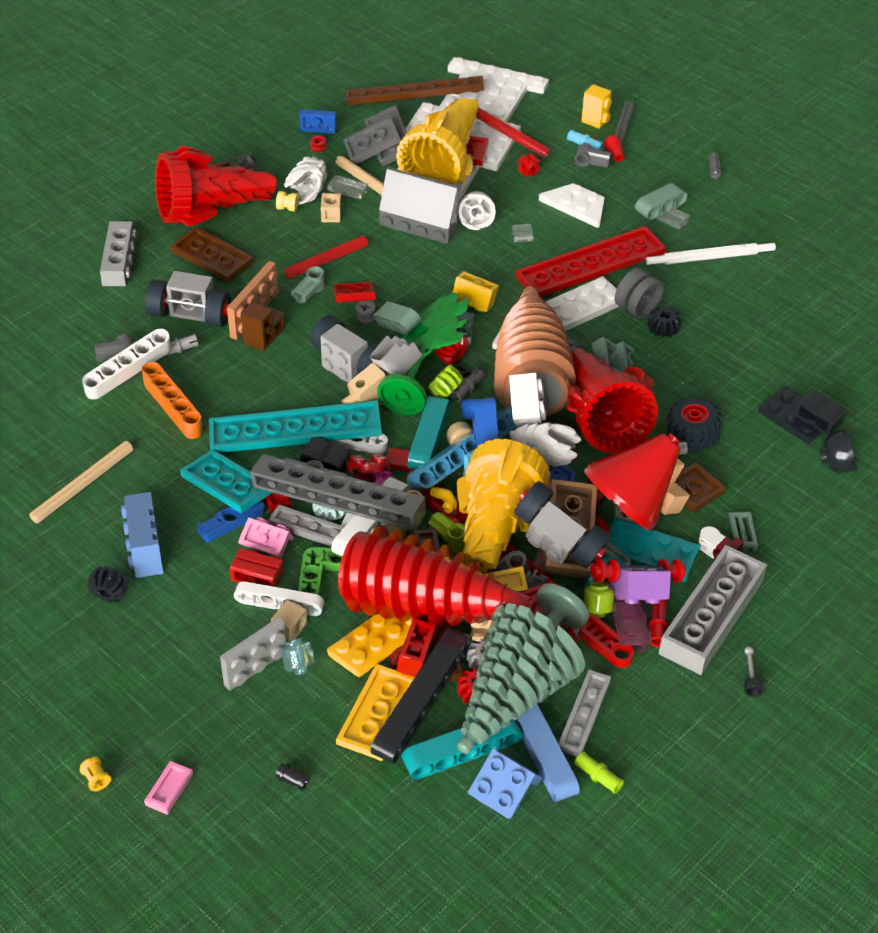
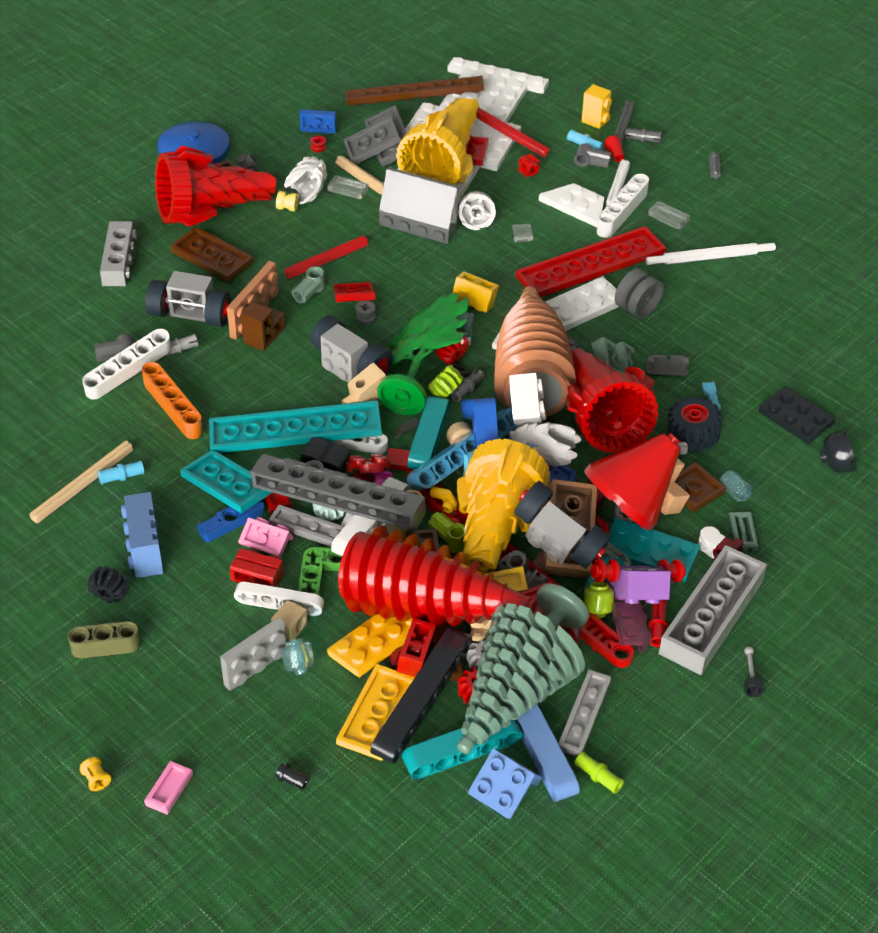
tan brick [321,193,341,222] -> none
light grey piece [369,336,422,376] -> none
sand green beam [373,301,422,335] -> none
sand green beam [635,183,687,220] -> none
black gear [647,306,682,339] -> none
black brick [794,390,846,435] -> none
none -> olive beam [68,622,141,658]
none -> medium azure pin [98,460,144,484]
none -> blue dish [158,121,230,164]
none -> clear smoke tile [392,418,419,440]
none -> white beam [597,174,649,238]
none -> white axle [606,160,630,206]
none -> dark grey pin [625,128,662,143]
none -> dark grey hinge [646,354,689,376]
none -> medium azure piece [702,382,721,410]
none -> clear light blue brick [720,470,752,502]

